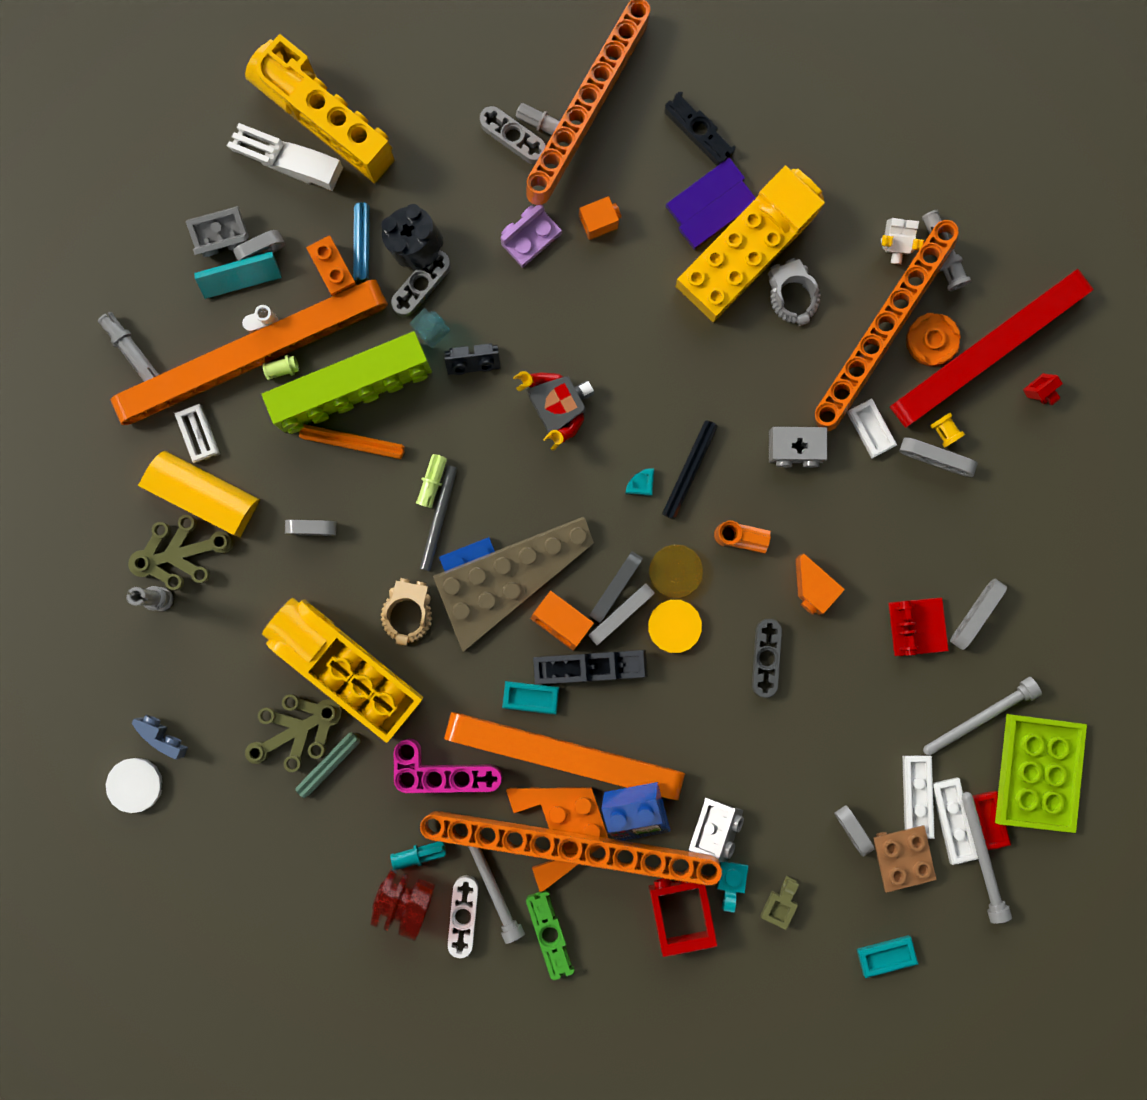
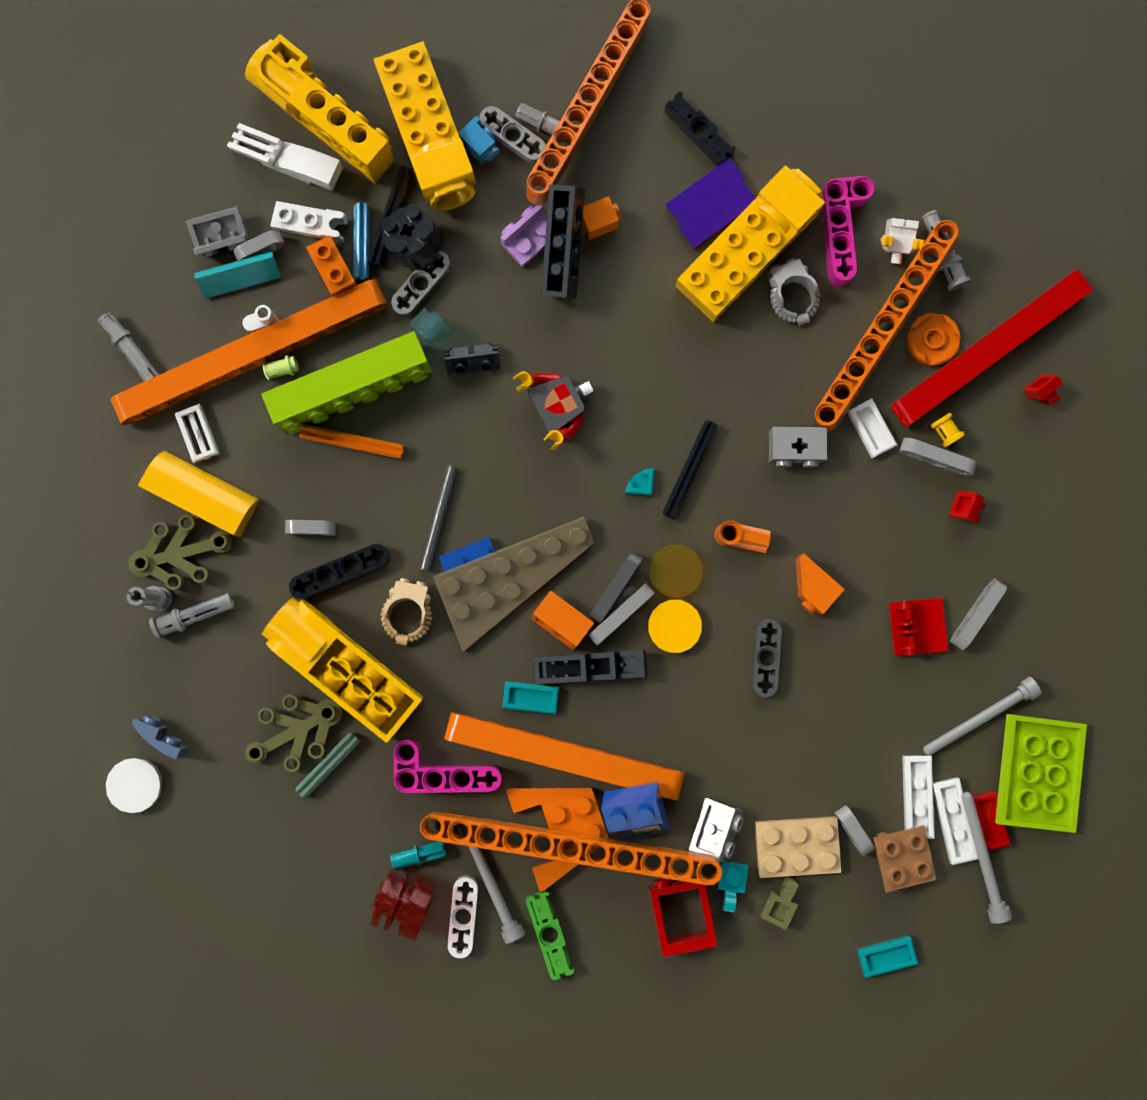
yellowish green axle [416,454,447,508] -> none
none -> light grey pin [149,592,235,641]
none -> white plate [270,201,349,244]
none -> black beam [289,544,390,599]
none -> black axle [368,166,413,268]
none -> yellow brick [373,41,476,211]
none -> dark azure brick [458,116,499,165]
none -> black brick [541,184,585,298]
none -> tan plate [754,816,841,878]
none -> dark pink beam [820,176,875,288]
none -> red tile [948,491,985,522]

